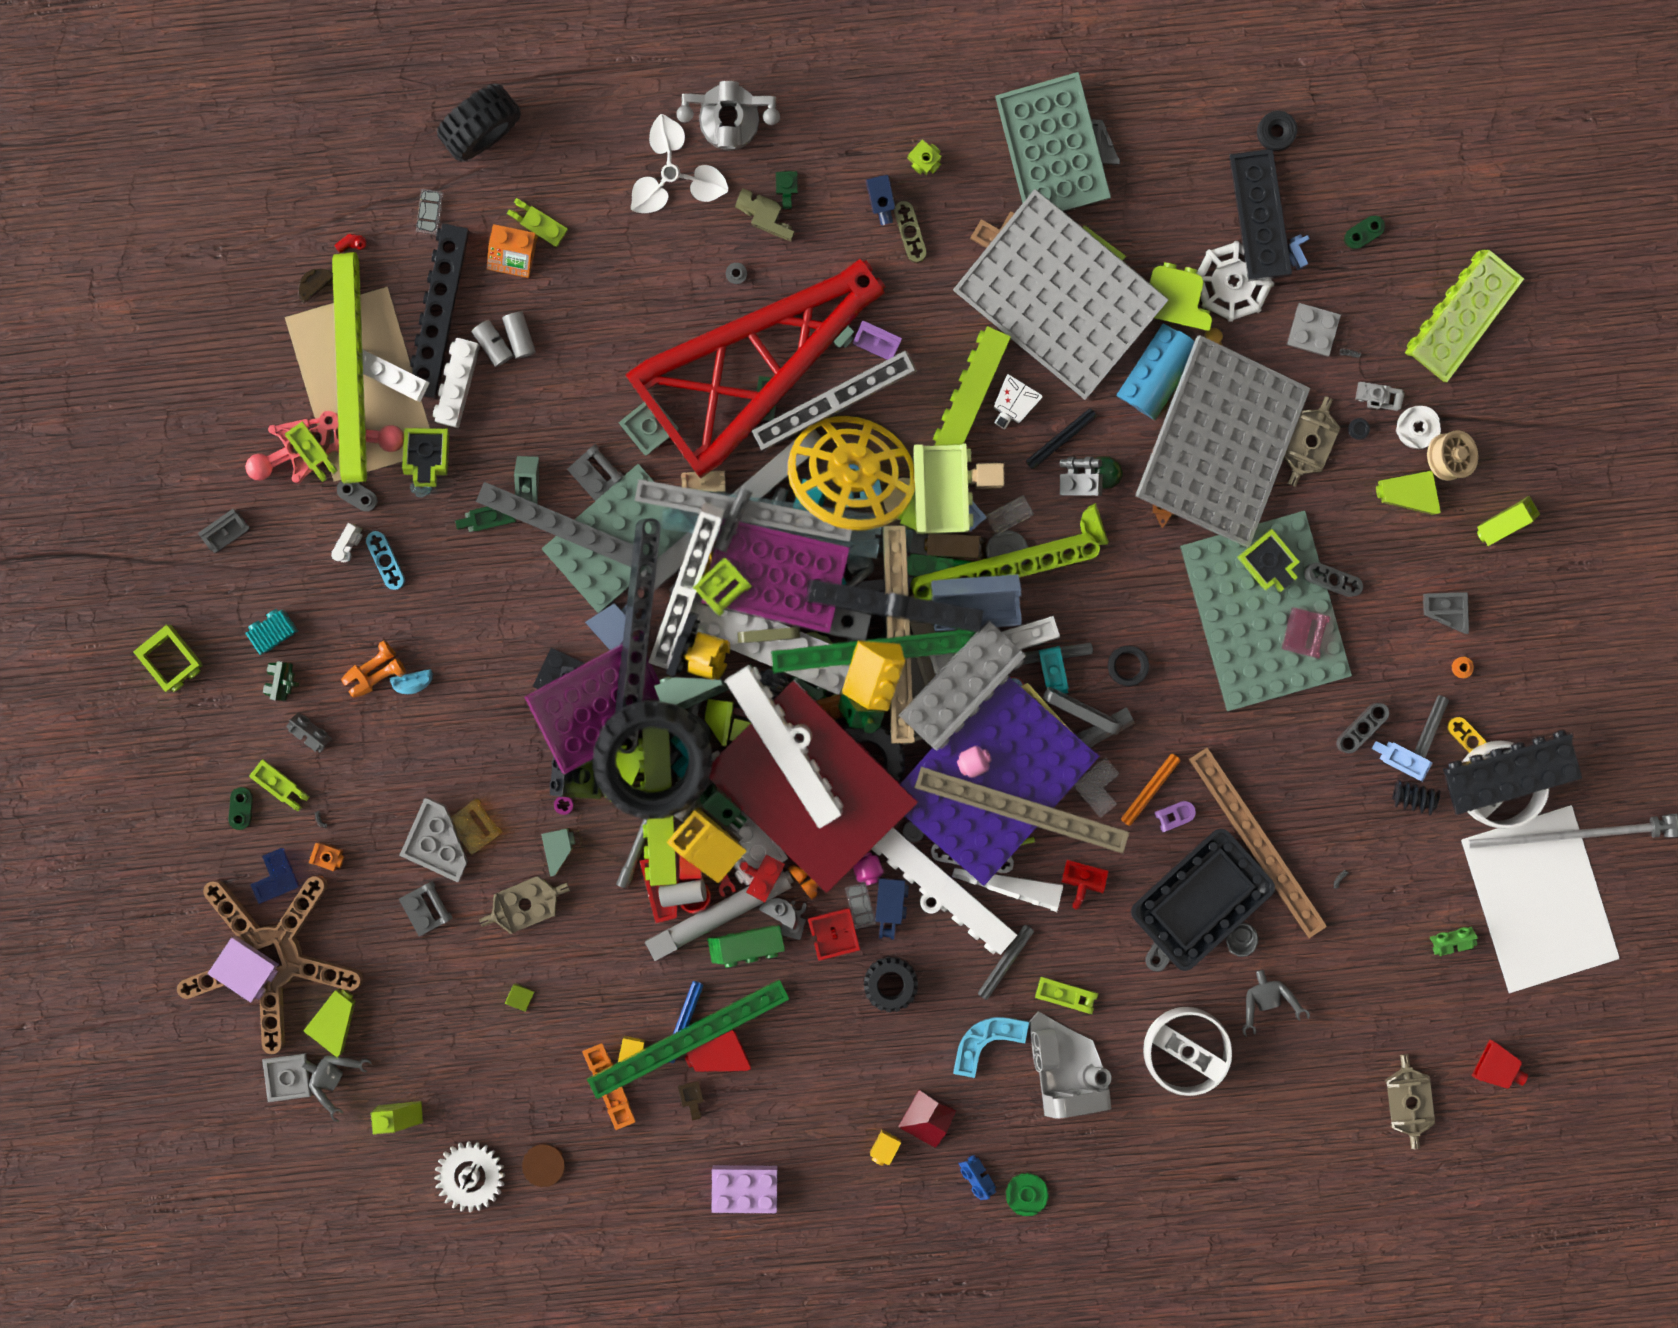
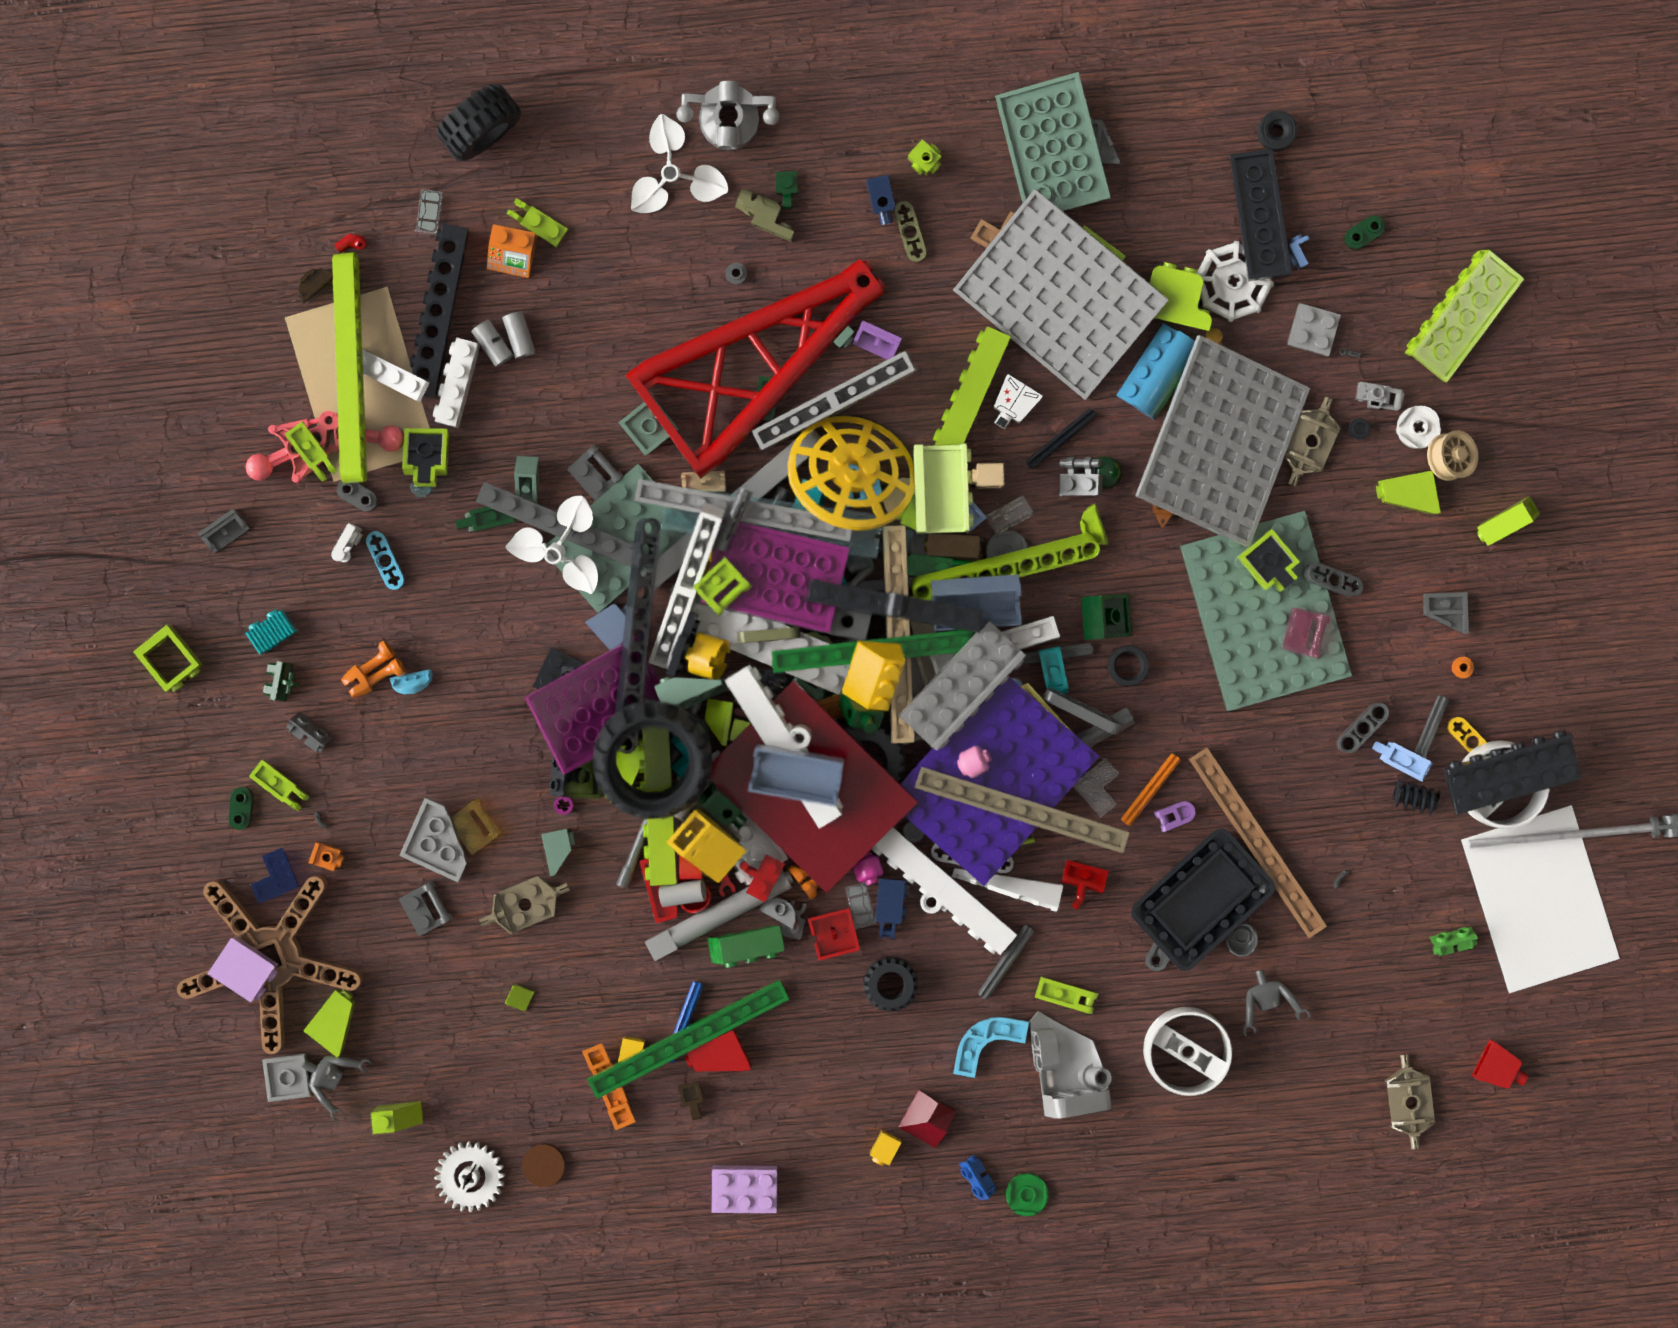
none -> white plant [505,496,598,594]
none -> sand blue brick [749,744,845,807]
none -> dark green slope [1081,594,1132,640]

